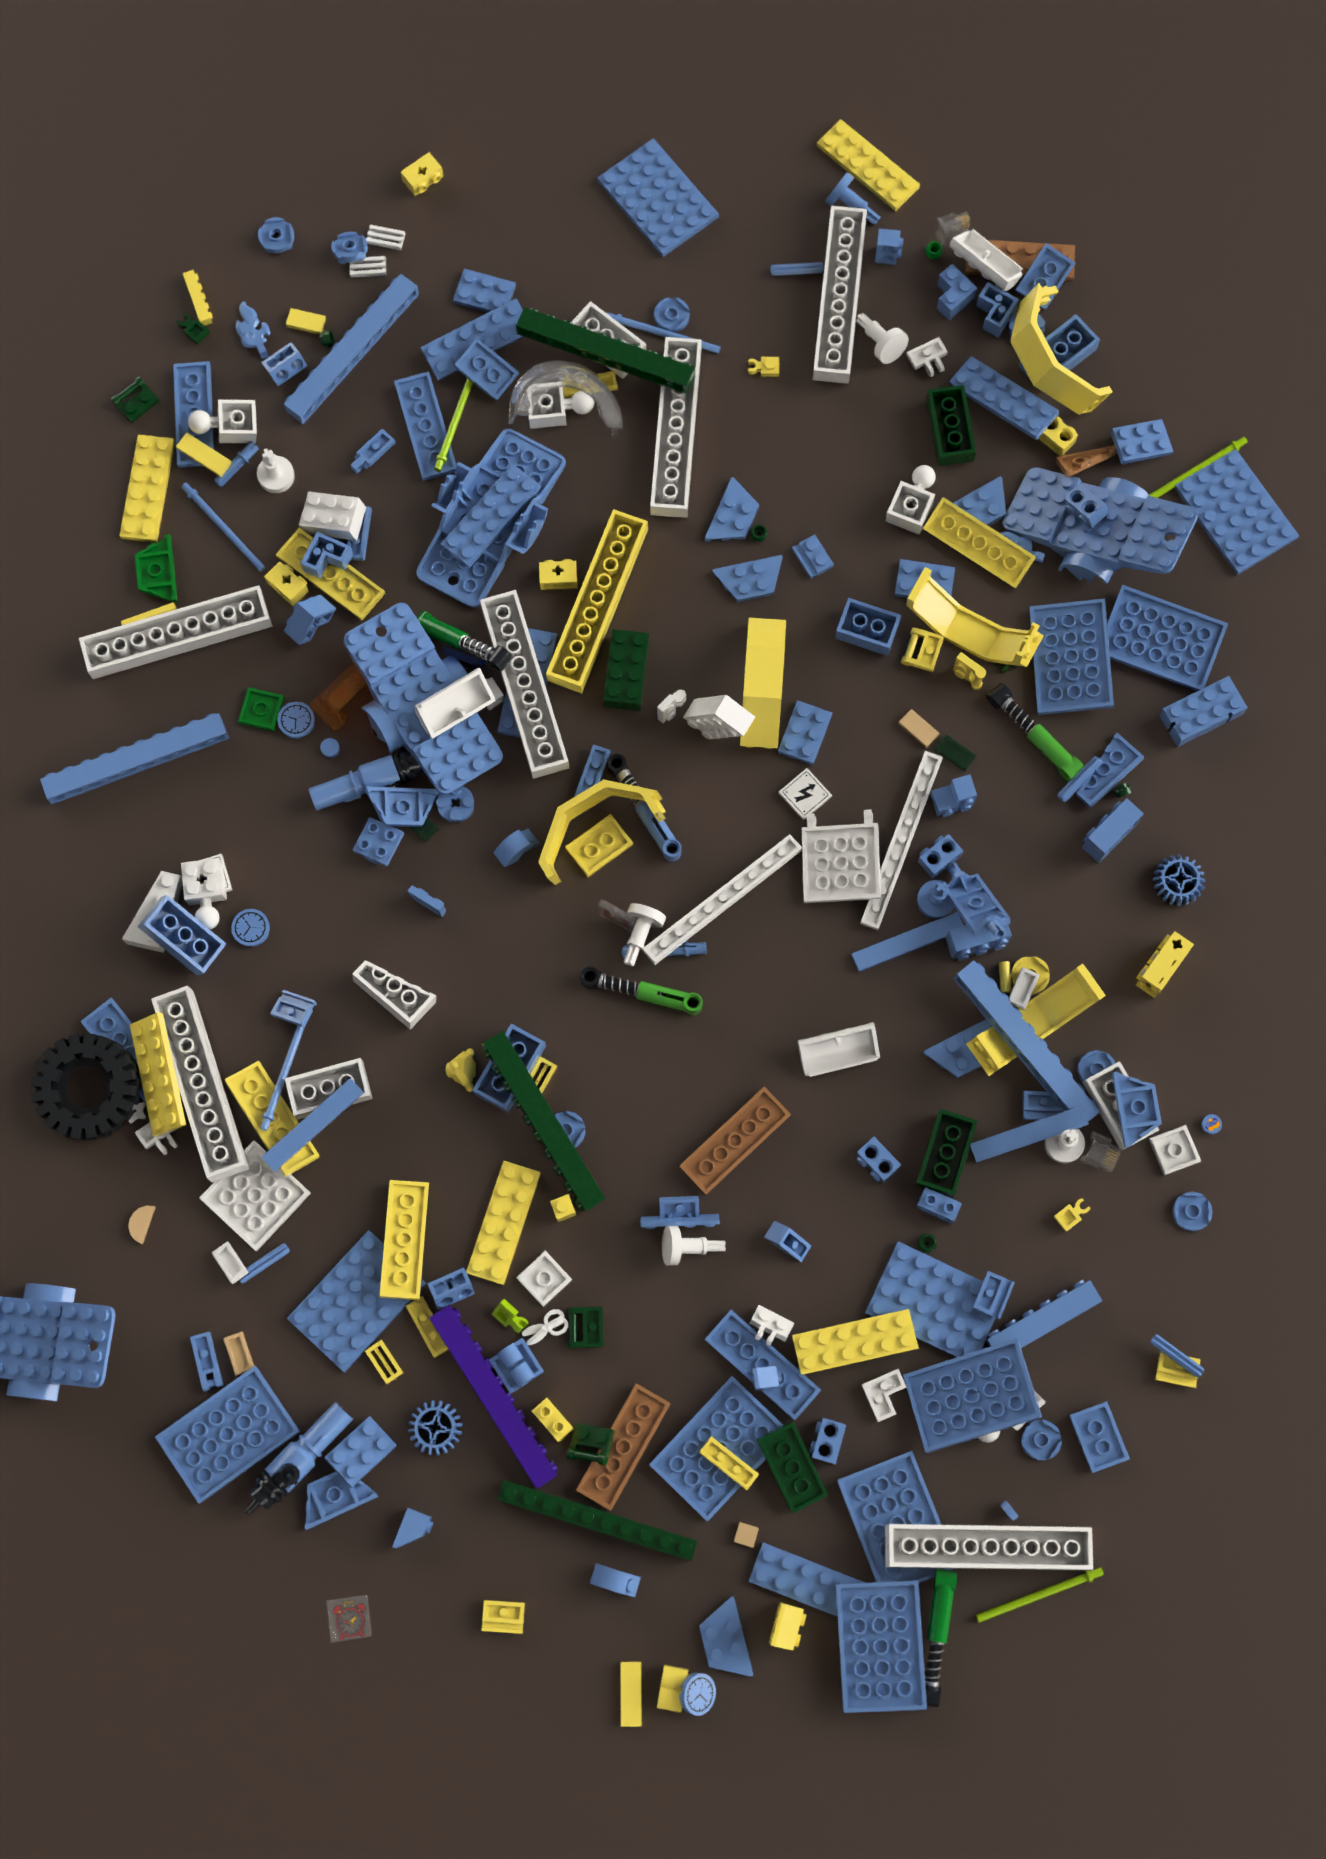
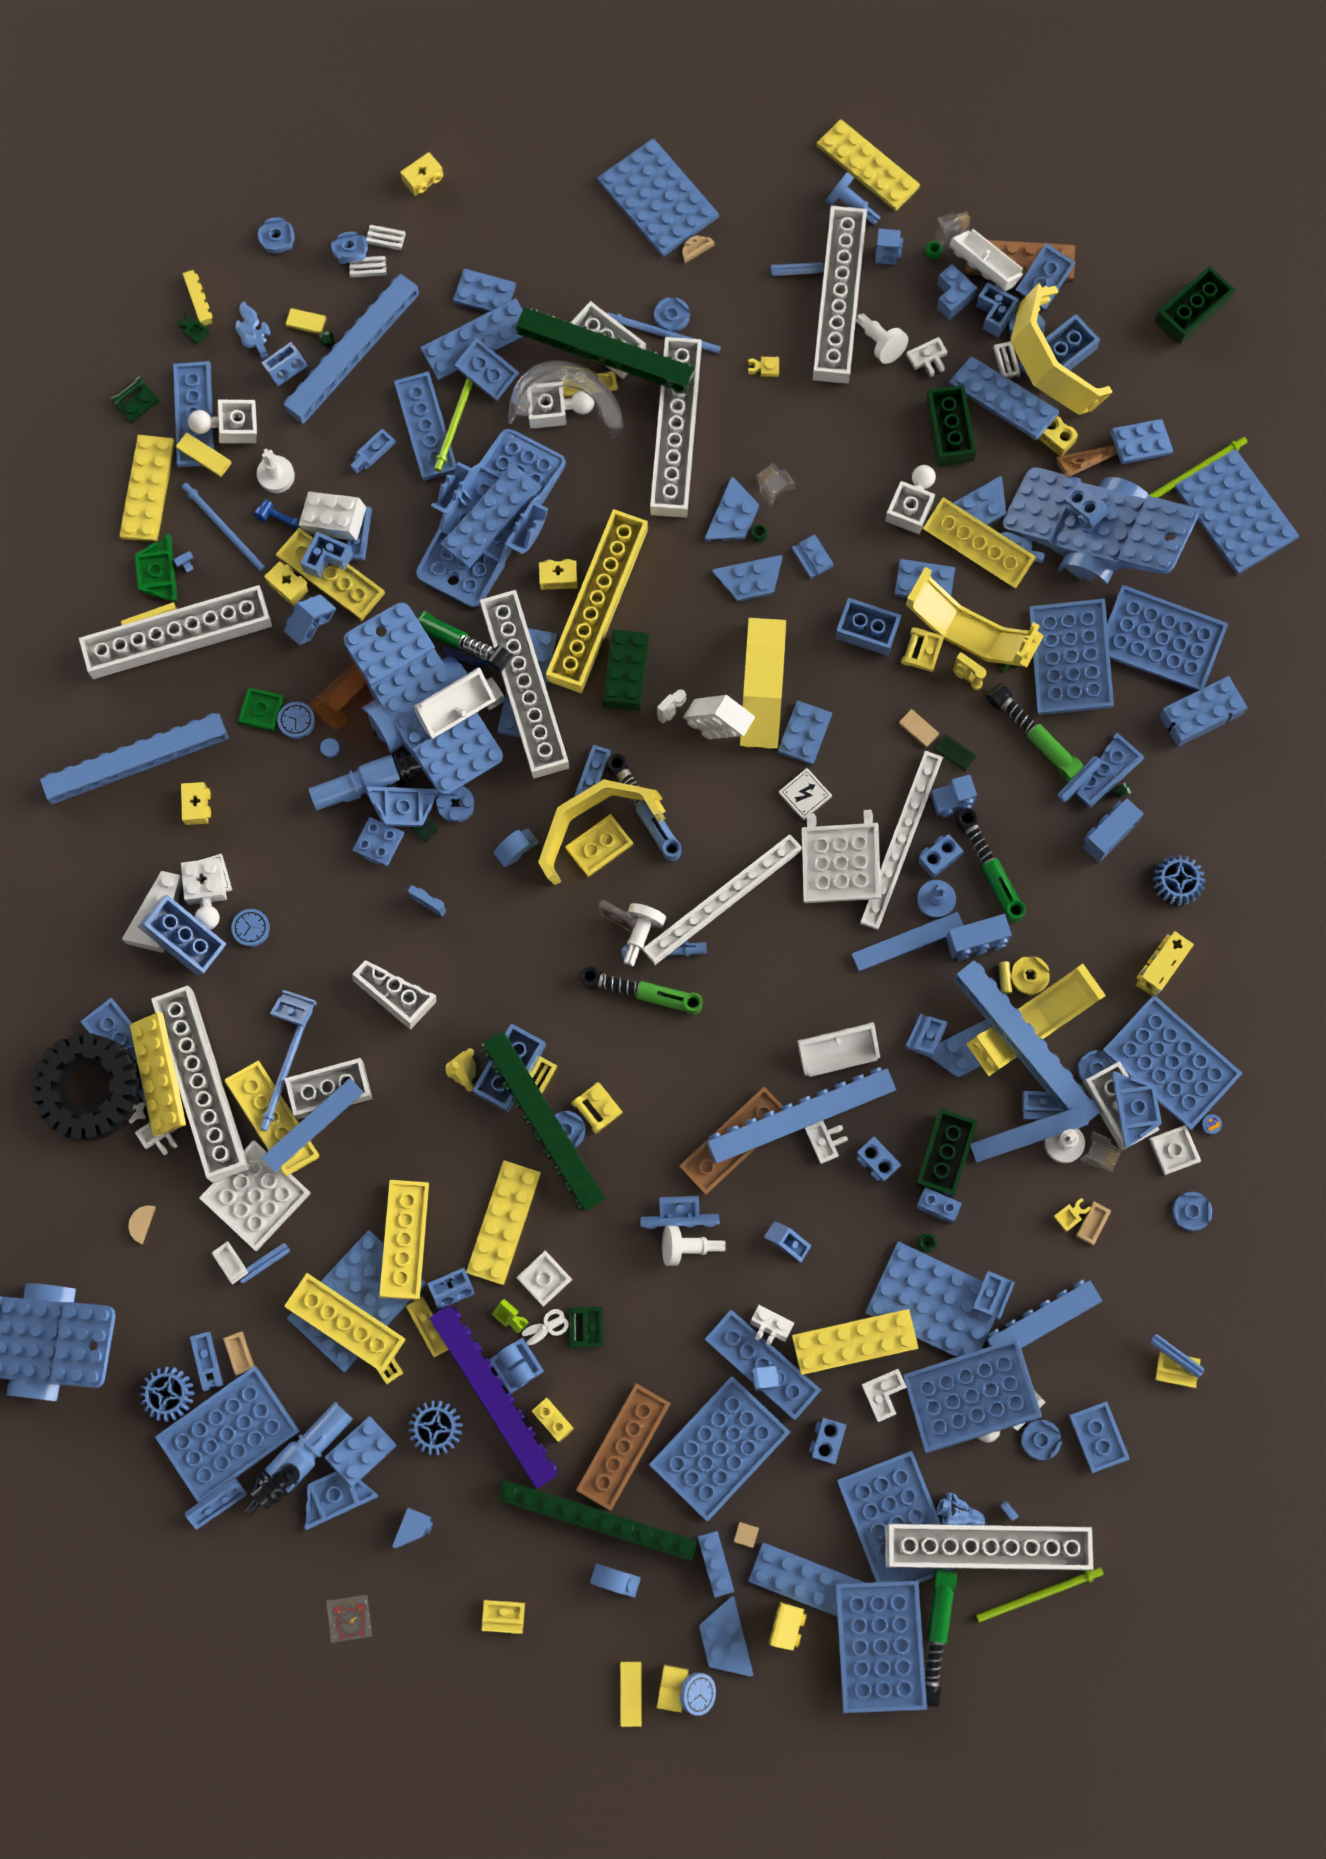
medium blue axle [214,441,259,487] -> none
light yellow brick [550,1194,576,1222] -> none
dark green plate [567,1423,615,1466] -> none
light yellow tile [699,1436,759,1491] -> none
dark green plate [756,1421,828,1514] -> none
medium blue plate [946,863,1011,939] -> none
white tile [1009,967,1040,1010] -> none
none -> medium blue gear [139,1367,194,1422]
none -> medium blue tile [174,551,194,573]
none -> light yellow brick [181,782,211,825]
none -> medium blue plate [184,1478,248,1530]
none -> blue brick [253,499,301,530]
none -> light yellow plate [284,1273,406,1373]
none -> light yellow plate [571,1082,623,1134]
none -> tan tile [682,235,715,263]
none -> medium blue brick [698,1531,734,1597]
none -> medium blue brick [706,1067,896,1164]
none -> clear piece [755,463,796,505]
none -> white hinge [805,1120,848,1165]
none -> medium blue plate [906,1014,947,1058]
none -> medium blue rock [937,1492,985,1526]
none -> piece [957,808,1026,923]
none -> white tile [993,342,1021,379]
none -> tan tile [1075,1202,1111,1246]
none -> medium blue plate [1102,995,1243,1131]
none -> dark green brick [1155,266,1236,345]

